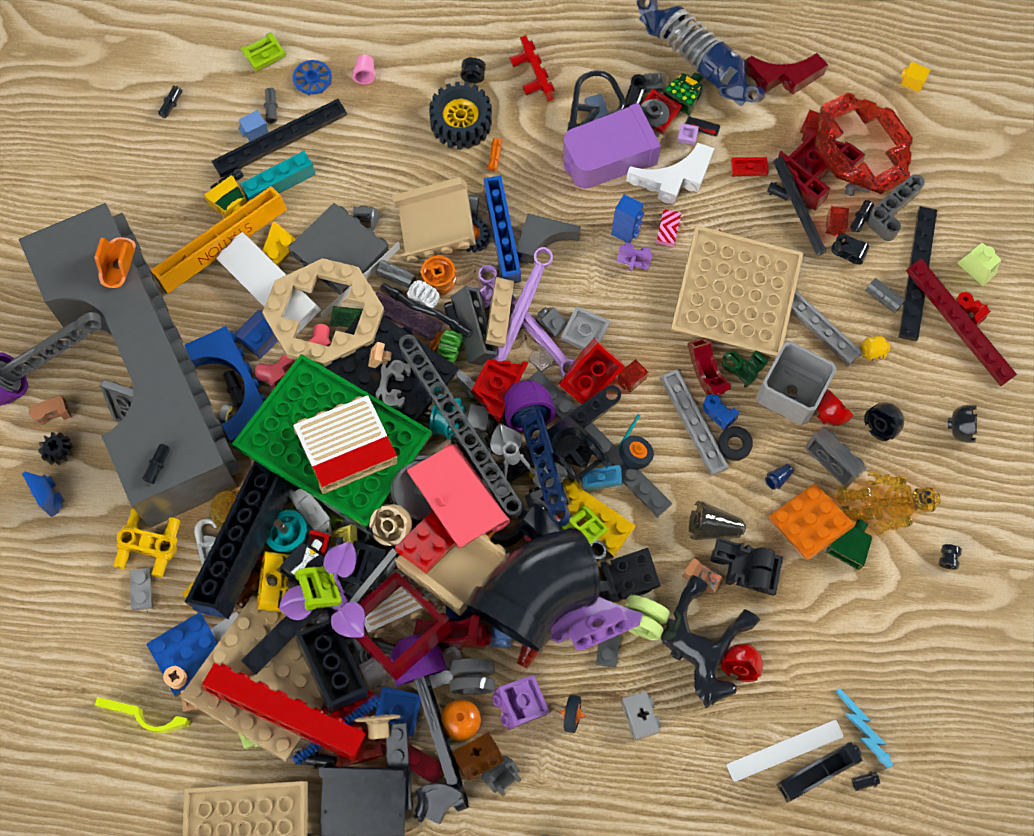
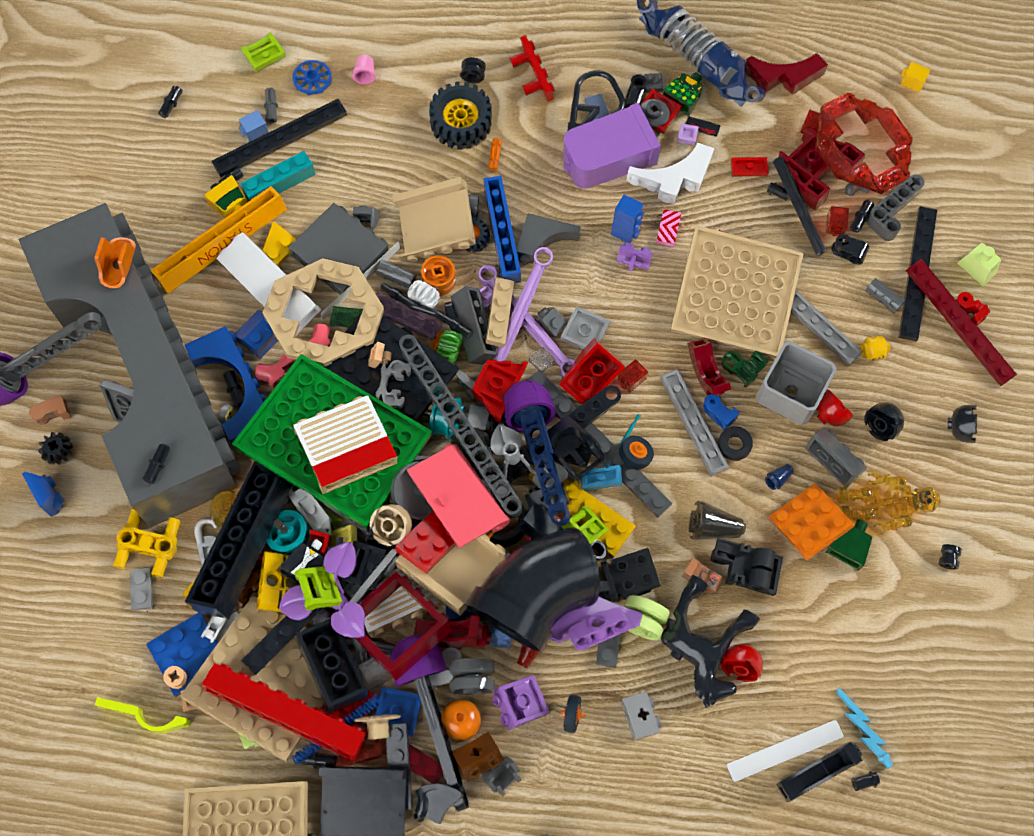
none -> white bar [201,616,226,643]

